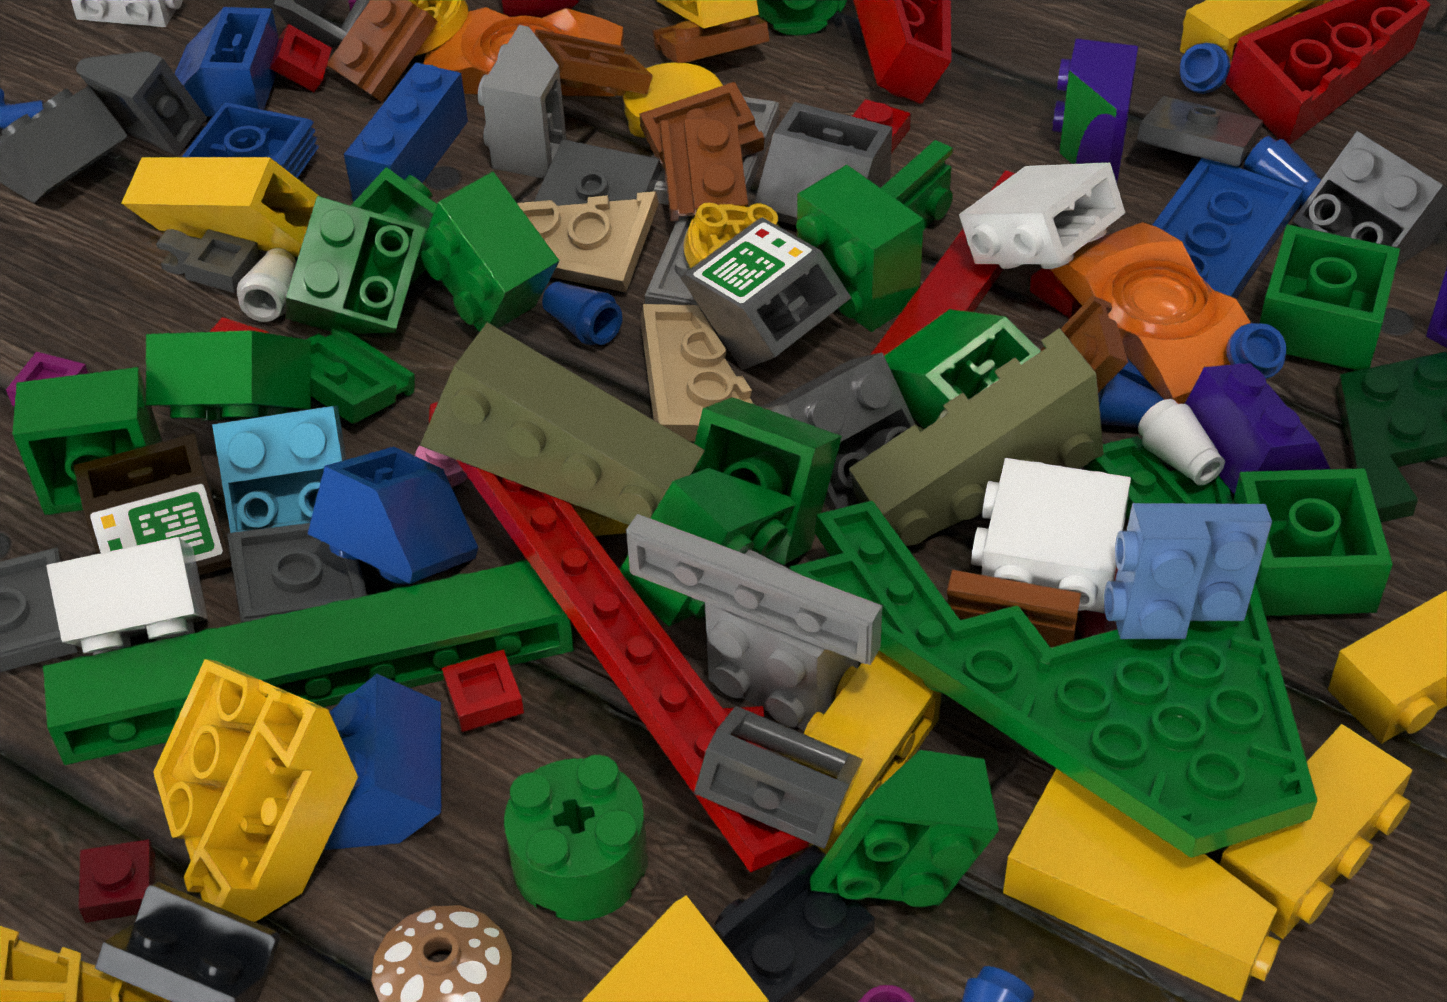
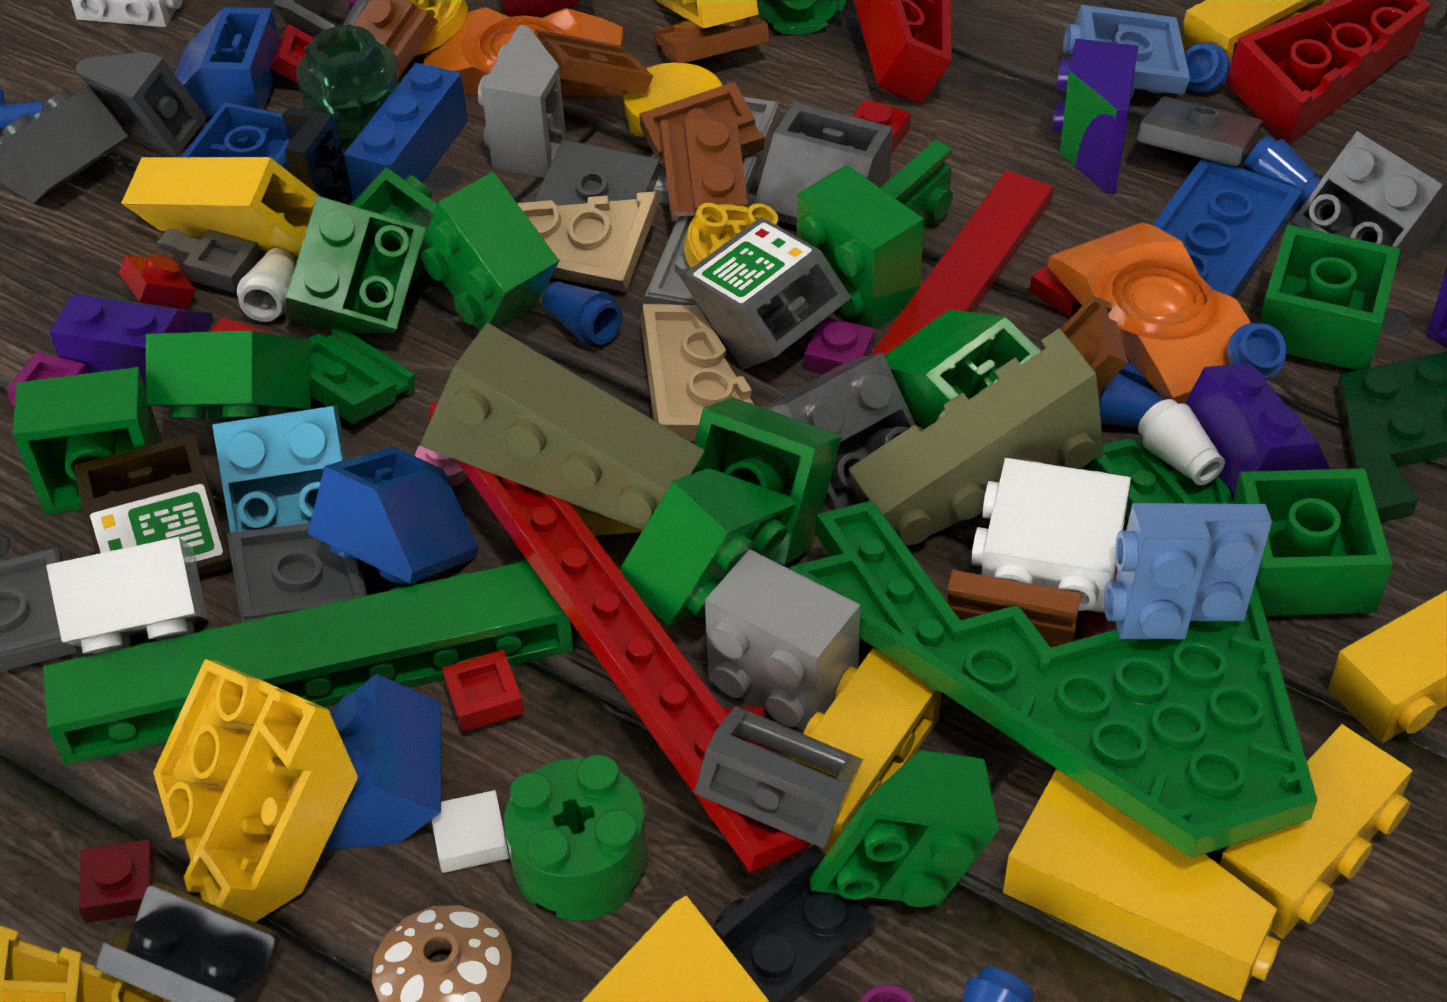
light grey tile [626,514,882,665] -> none
white brick [959,162,1125,269] -> none
none -> dark purple slope [49,293,214,389]
none -> red plate [119,254,196,308]
none -> black bracket [282,107,353,205]
none -> clear green piece [297,24,399,147]
none -> white tile [432,790,509,873]
none -> magenta plate [804,317,875,374]
none -> medium blue plate [1063,5,1190,98]

